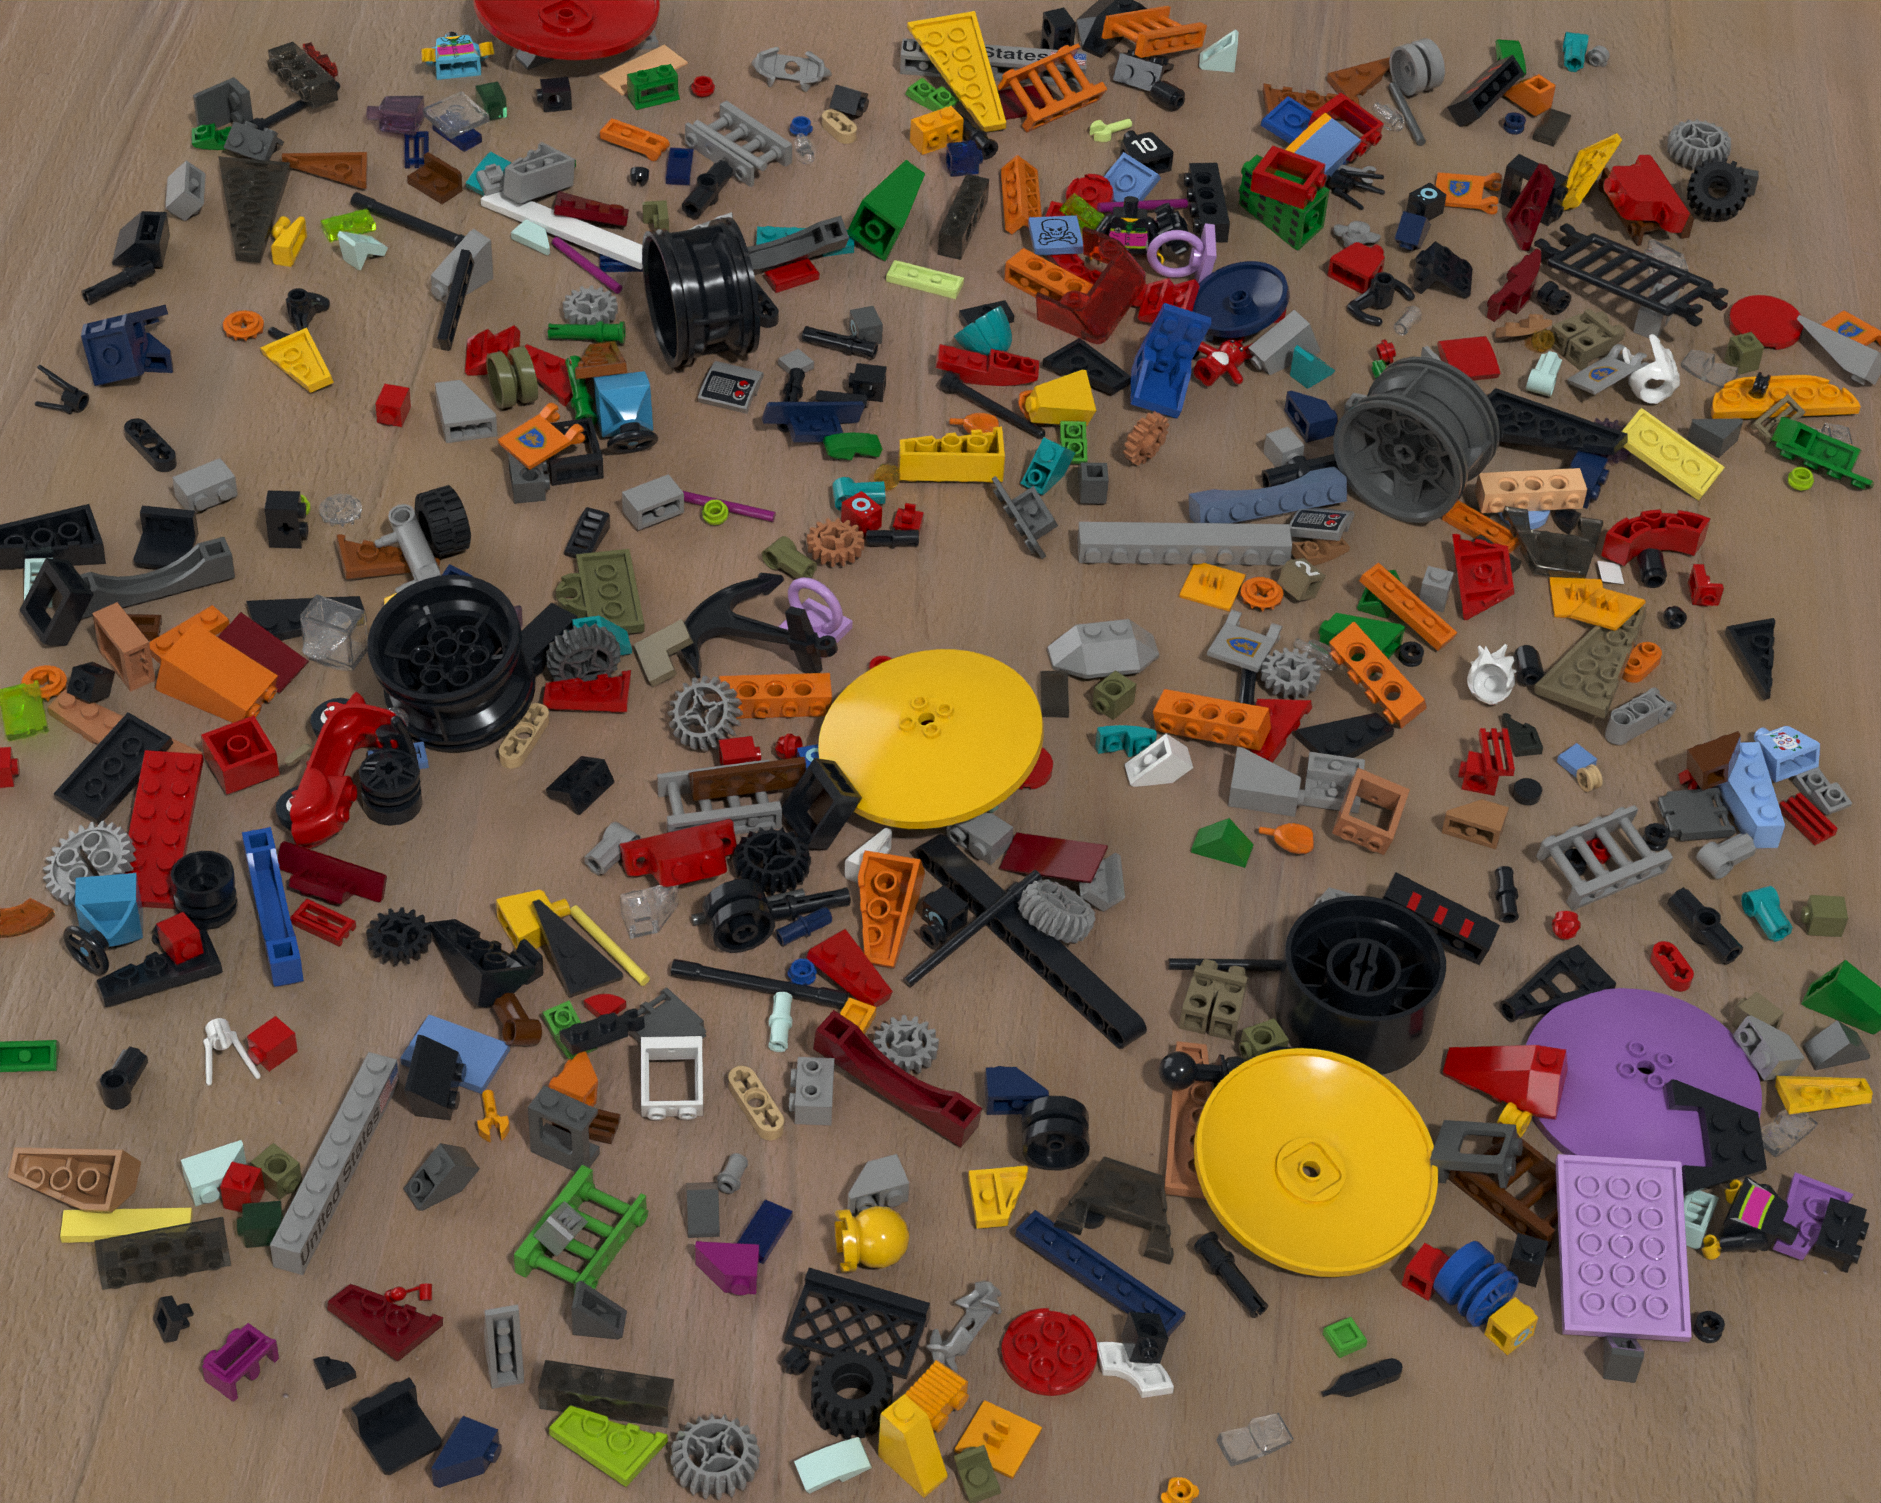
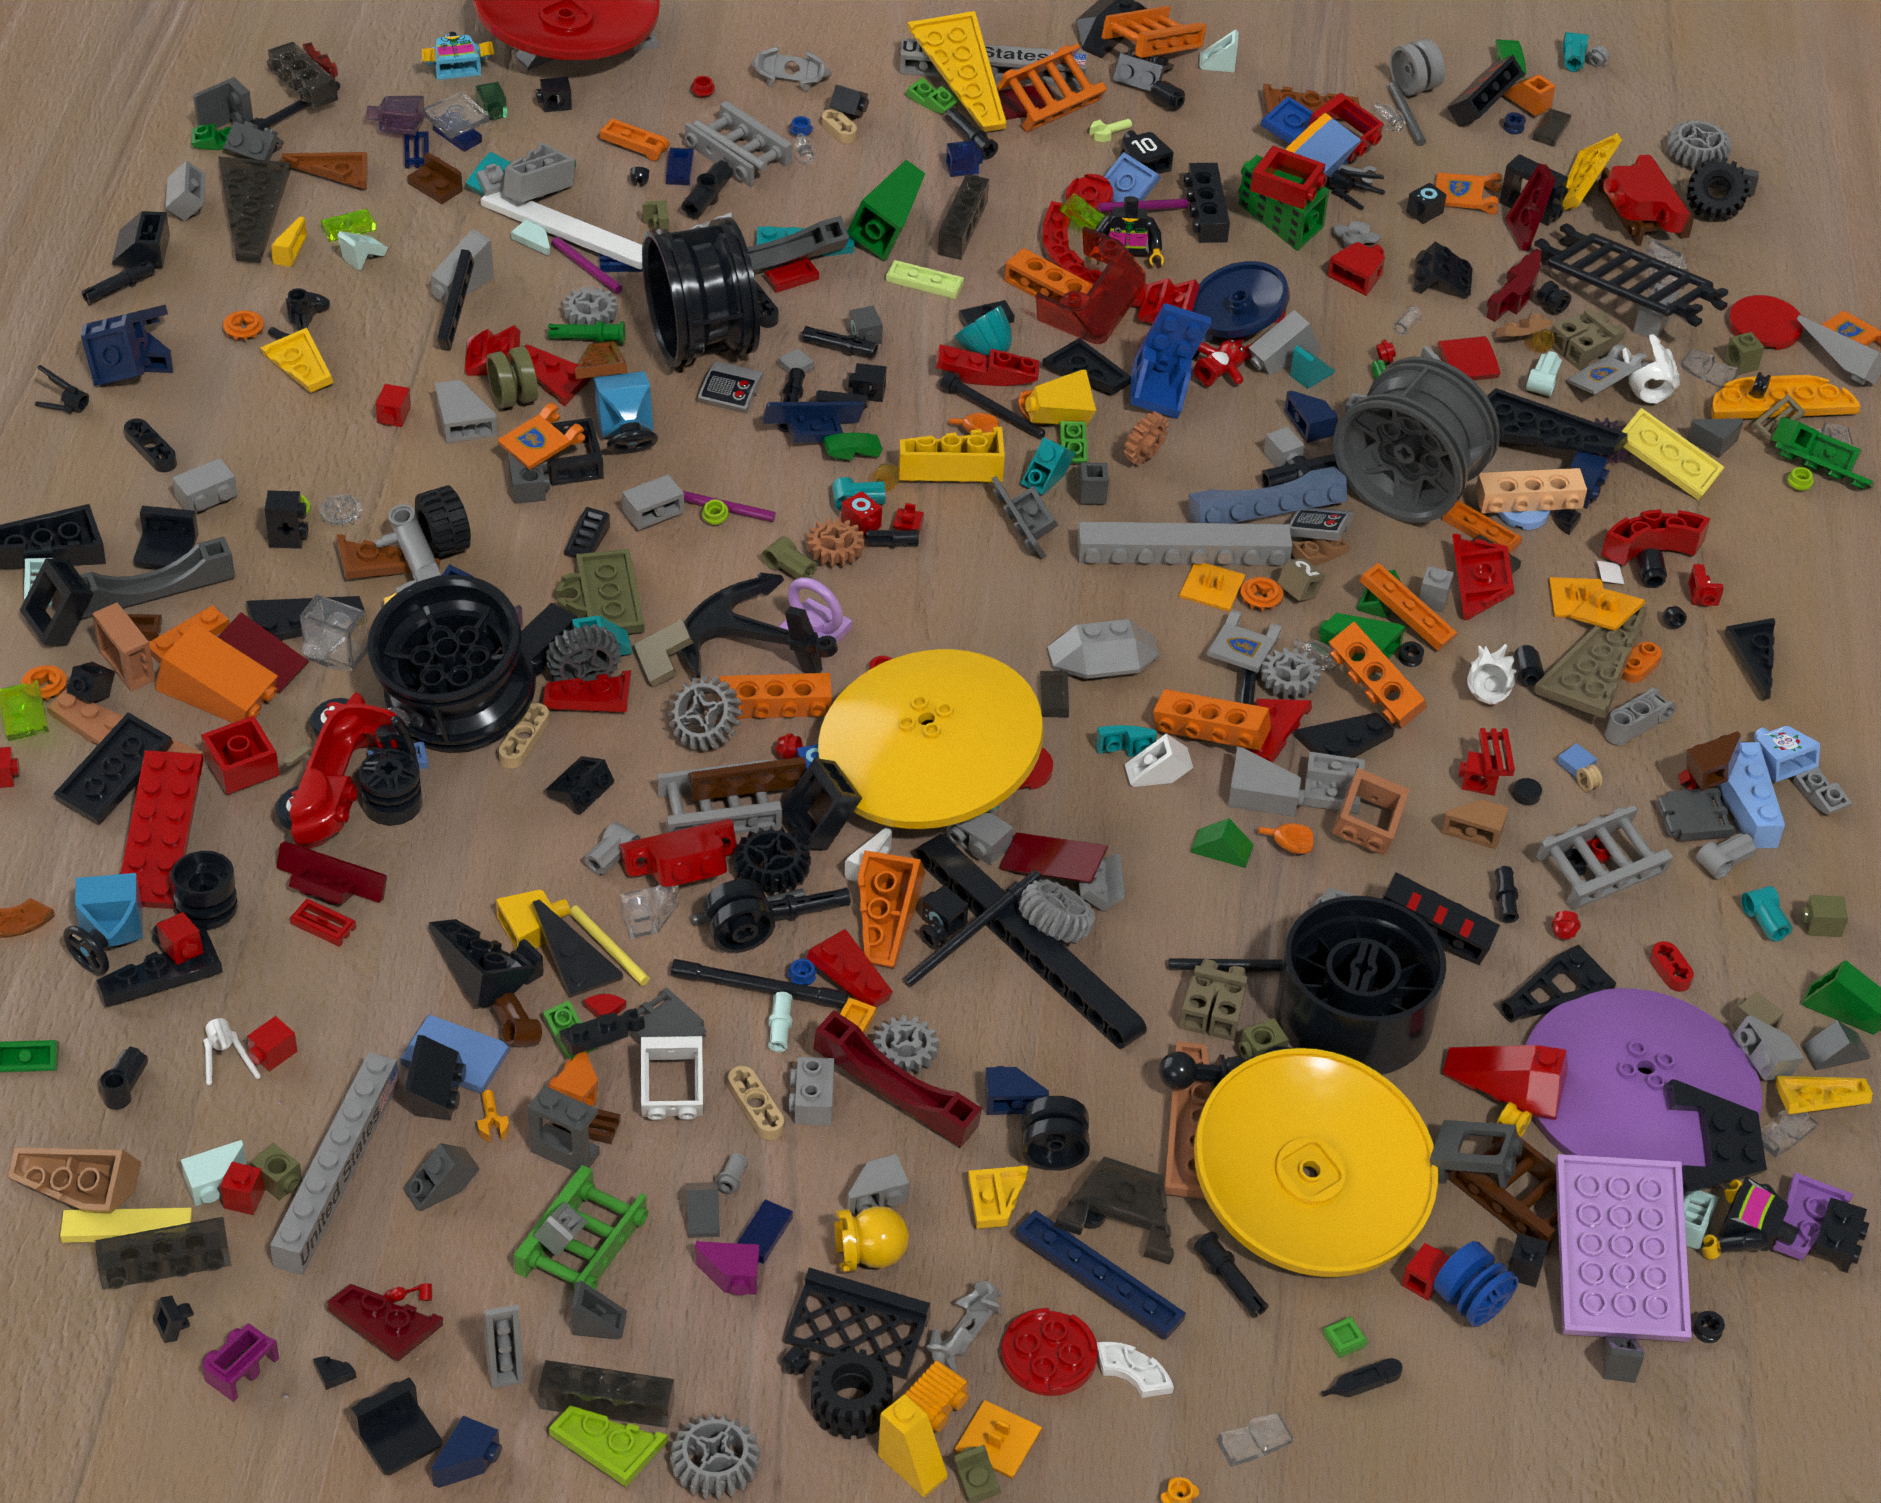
light grey gear [43,821,136,906] -> none
clear green brick [237,1201,284,1248] -> none
blue arch [242,827,304,987] -> none
yellow arm [271,216,291,239] -> none
black piece [351,192,465,247] -> none
black gear [366,907,432,966] -> none
dark red wing [554,191,629,226] -> none
green pin [565,355,598,425] -> none
light nougat piece [599,44,688,95] -> none
green window [627,64,680,110] -> none
red brick [719,736,761,766] -> none
dark blue axle [775,907,833,947] -> none
light aqua slope [794,1437,872,1494] -> none
light orange brick [910,106,964,155] -> none
orange fence [1001,155,1042,234] -> none
medium blue tile [1028,215,1084,255] -> none
black brick [1040,7,1076,50] -> none
olive brick [1092,670,1137,720] -> none
black brick [1121,1311,1169,1364] -> none
lavender tile [1147,223,1217,284] -> none
black gear [1155,203,1190,255] -> none
dark orange wing [1327,57,1391,97] -> none
black piece [1347,272,1415,326] -> none
dark blue slope [1395,211,1431,251] -> none
yellow brick [1484,1297,1539,1355] -> none
pearl dark grey tile [1501,713,1543,757] -> none
clear smoke wing [1502,506,1603,578] -> none
black bush [1643,823,1670,851] -> none
black piece [1667,887,1743,965] -> none
red tile [1779,793,1838,845] -> none

